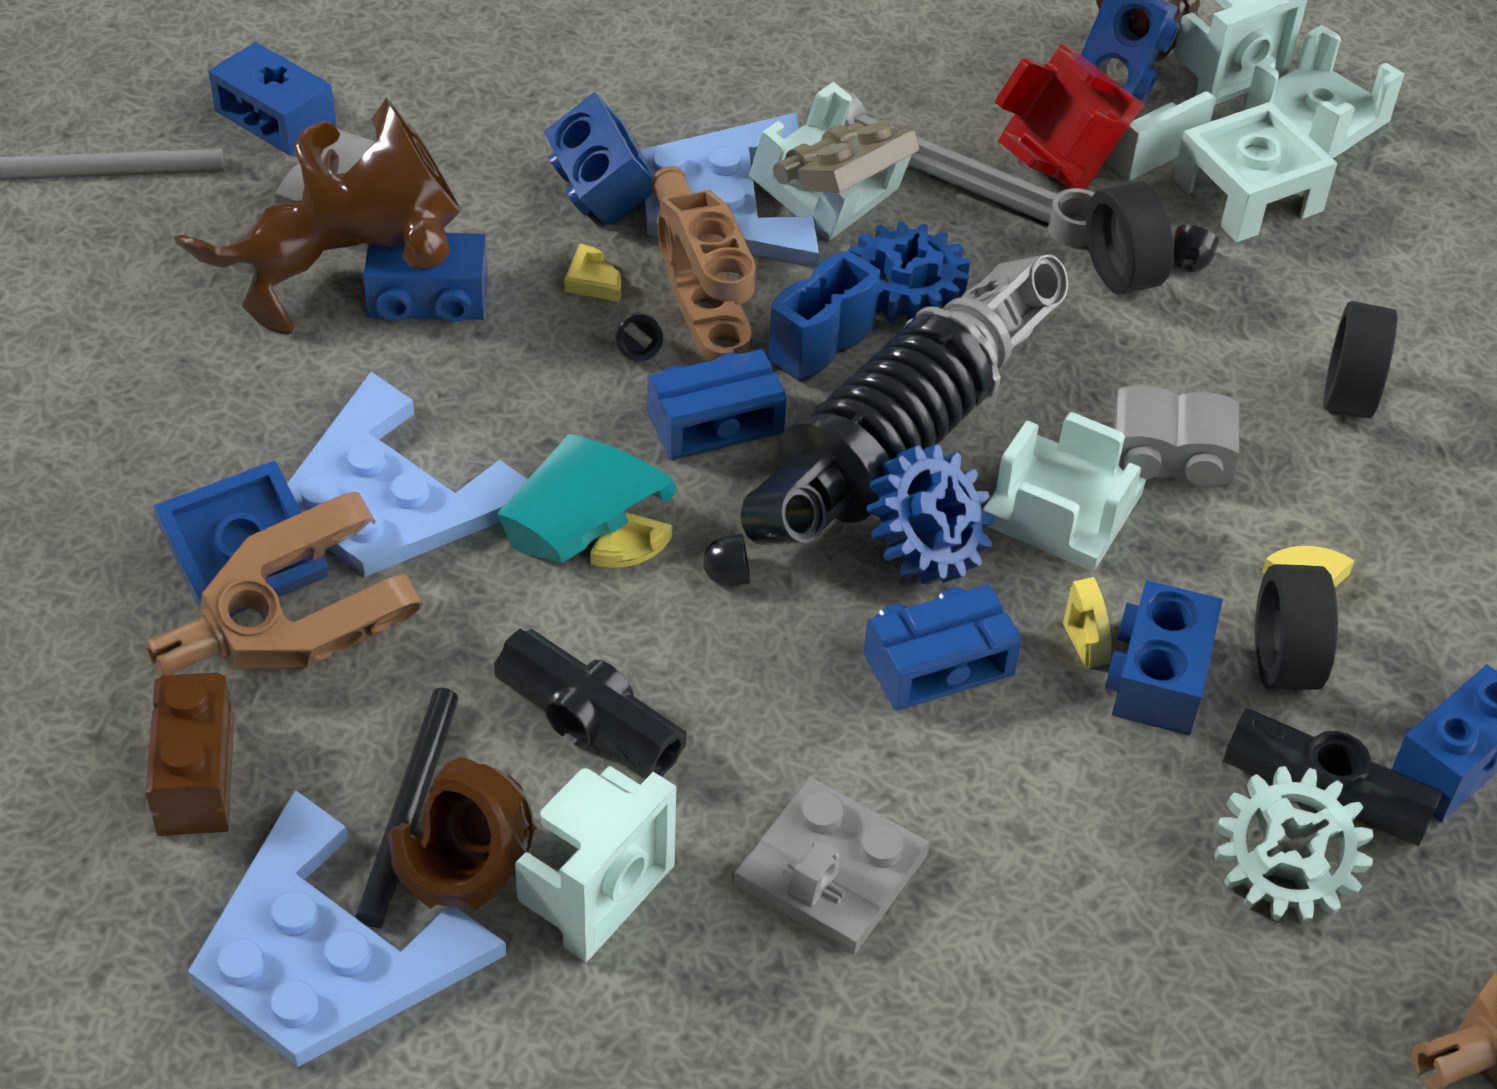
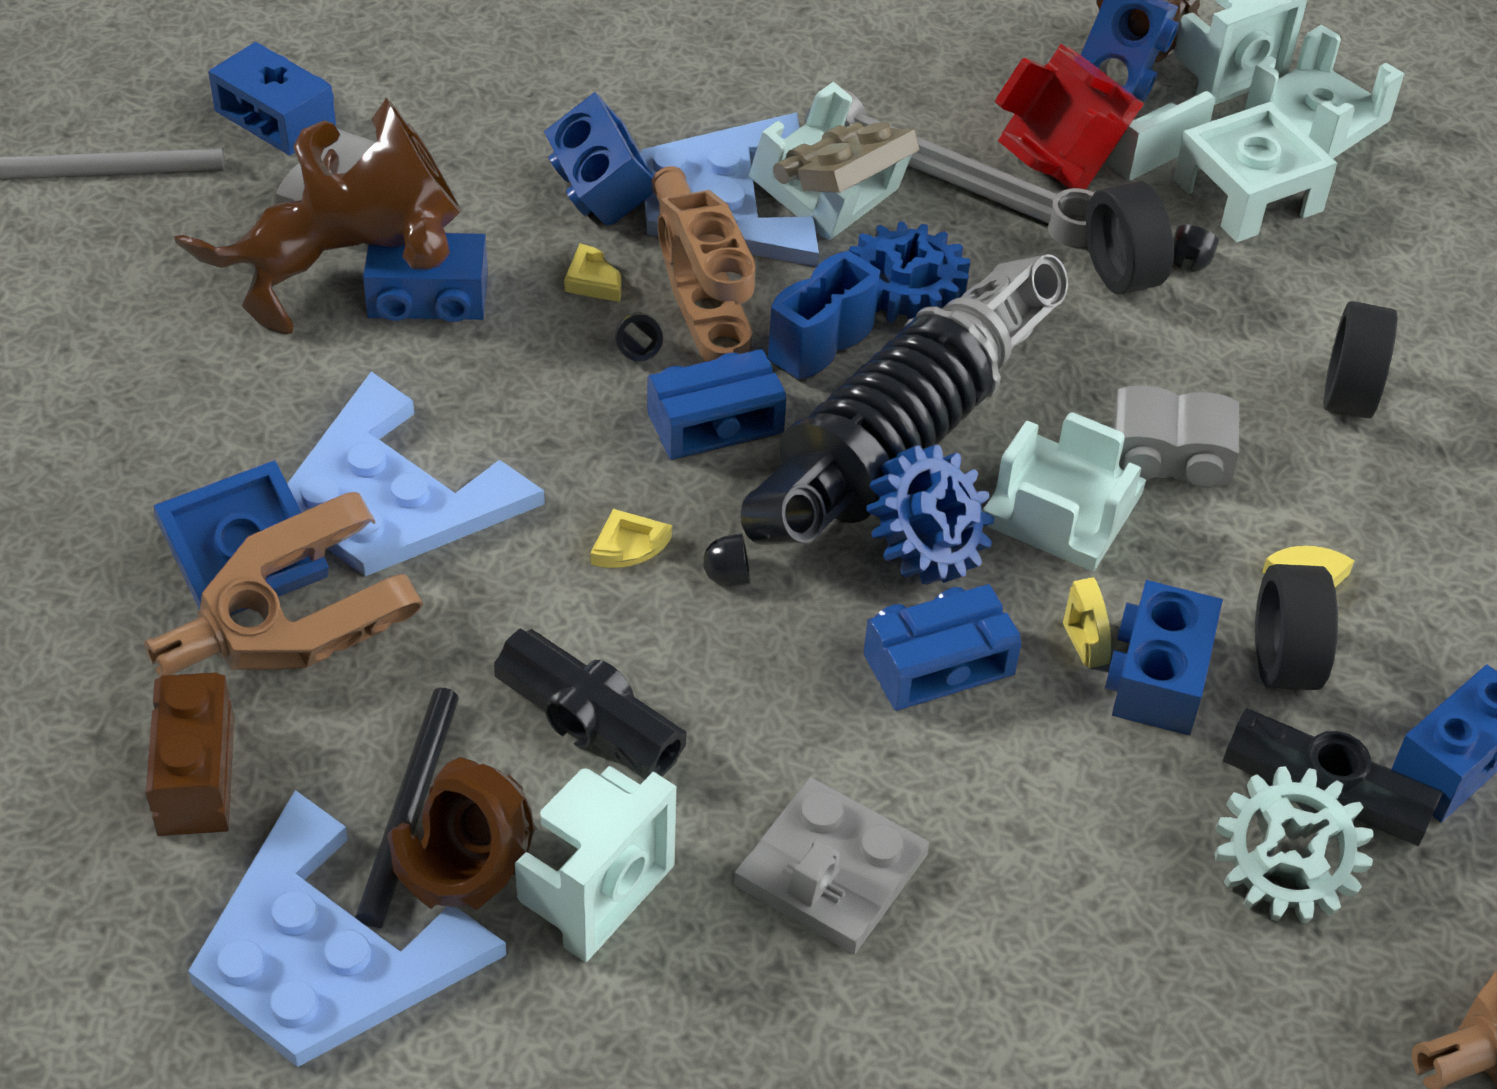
teal slope [497,434,677,563] -> none

